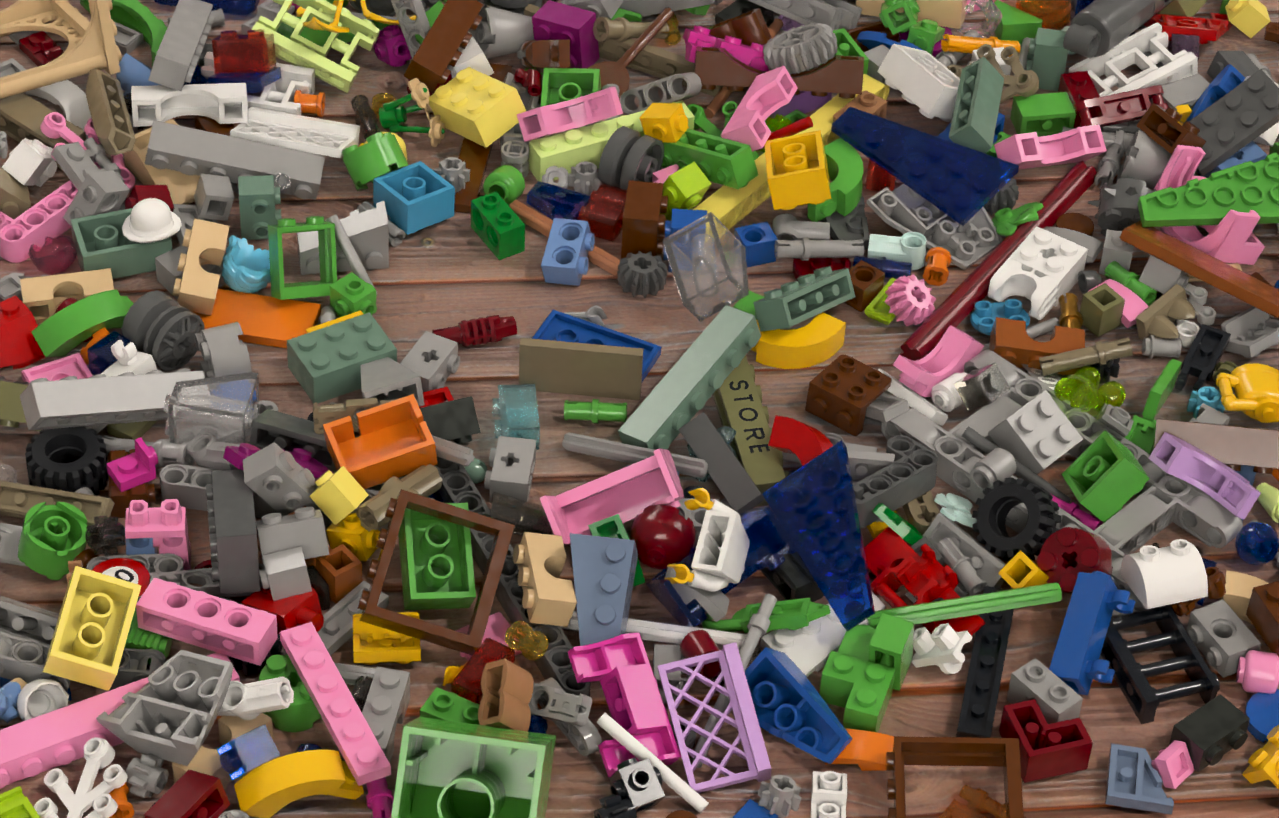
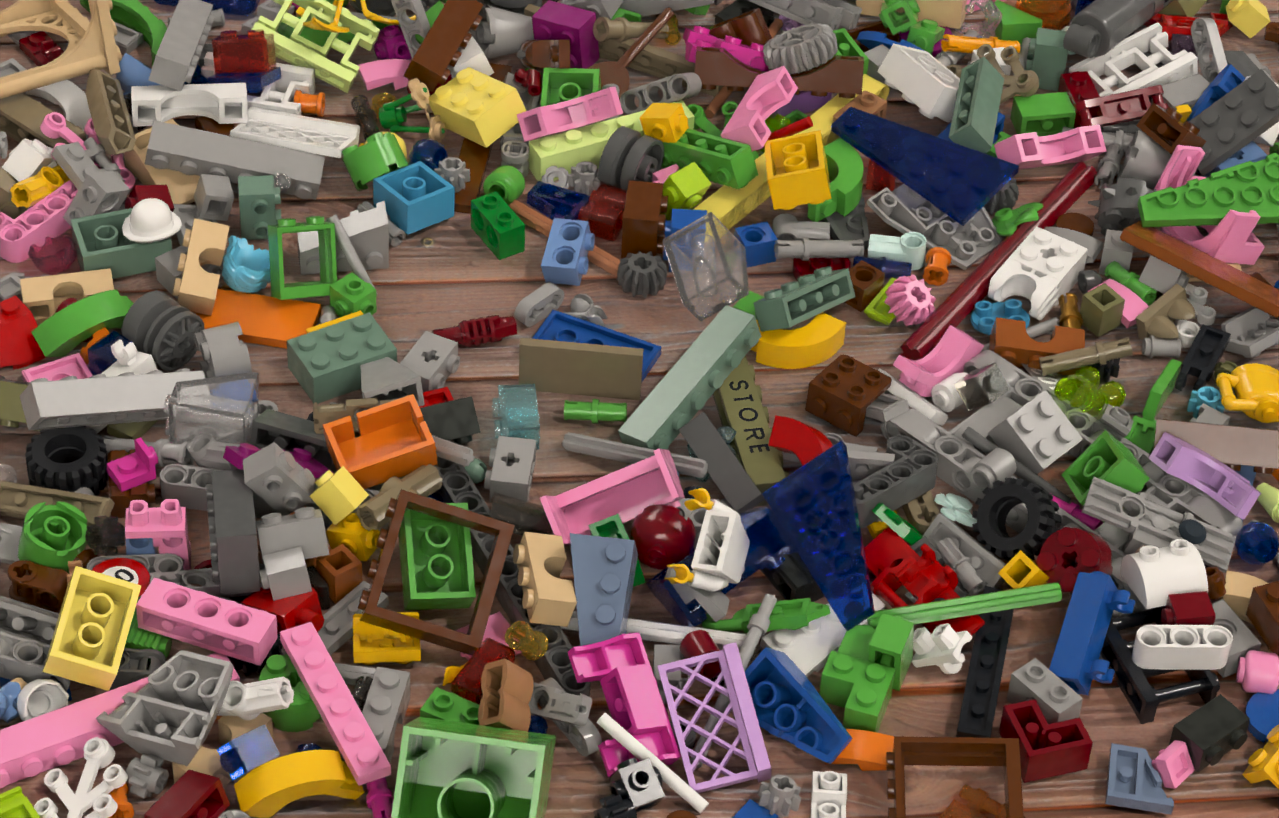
none -> reddish brown piece [8,560,69,612]
none -> yellow piece [10,165,70,208]
none -> bright pink slope [358,59,411,91]
none -> clear blue piece [408,138,448,171]
none -> light grey beam [514,282,564,327]
none -> light grey hinge [570,293,594,312]
none -> light grey piece [1082,477,1236,573]
none -> white beam [1132,625,1233,670]
none -> dark red brick [1161,591,1216,625]
none -> light grey beam [1191,18,1228,83]

